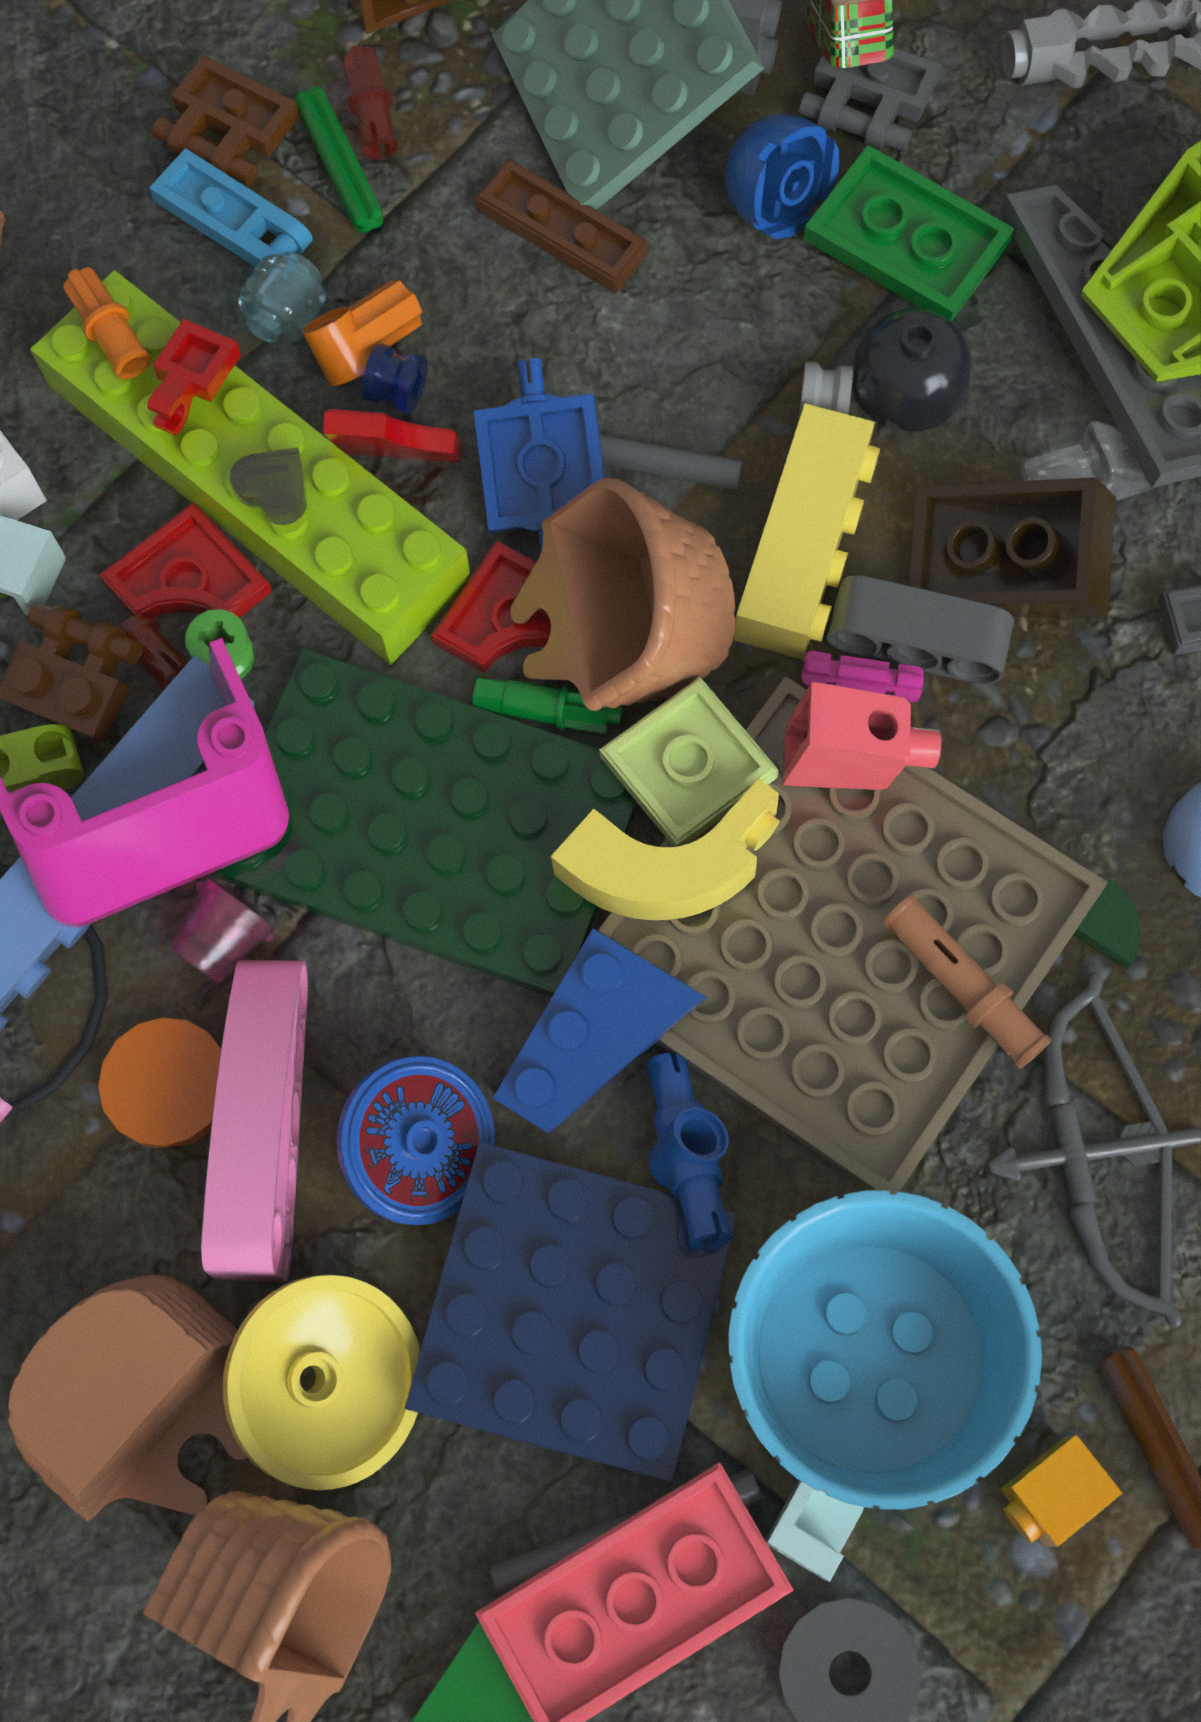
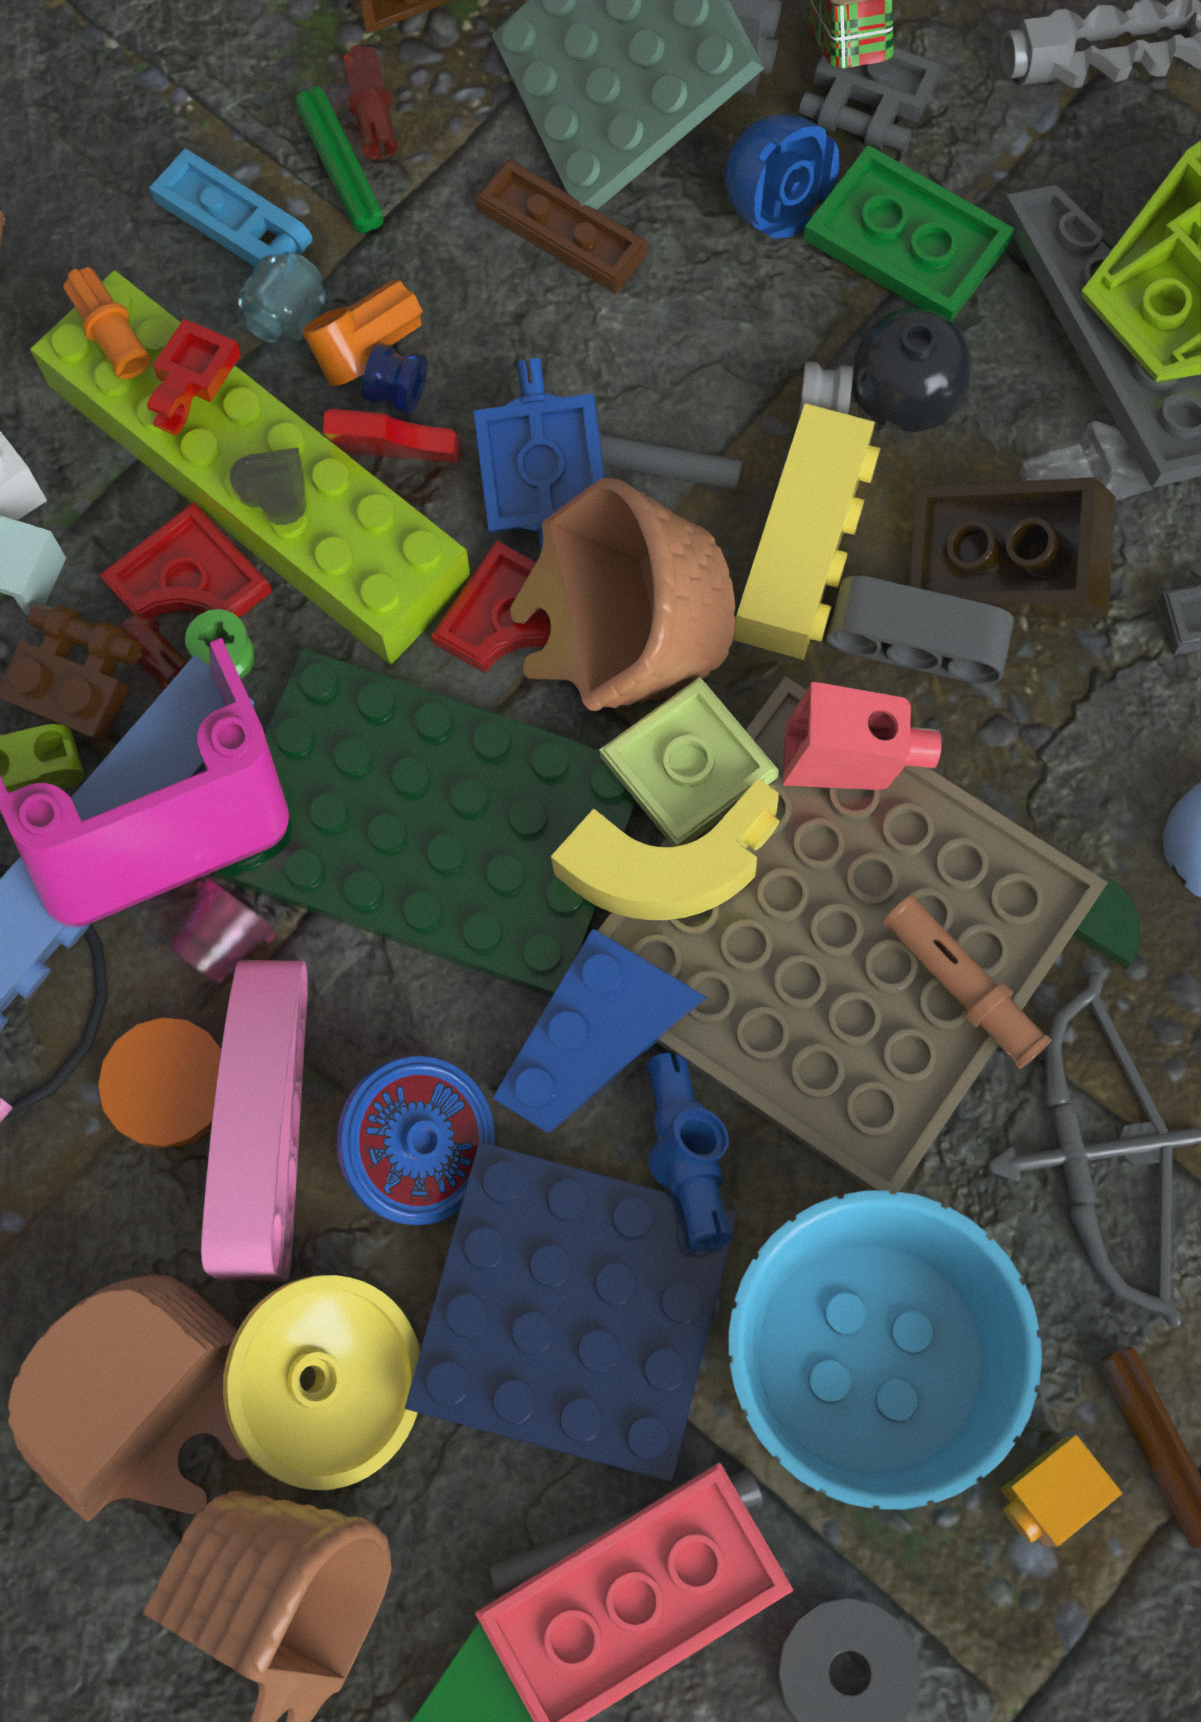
reddish brown plate [152,55,300,186] -> none
green piece [473,676,623,734] -> none
light aqua panel [765,1480,863,1582] -> none
dark pink axle [801,651,924,703] -> none

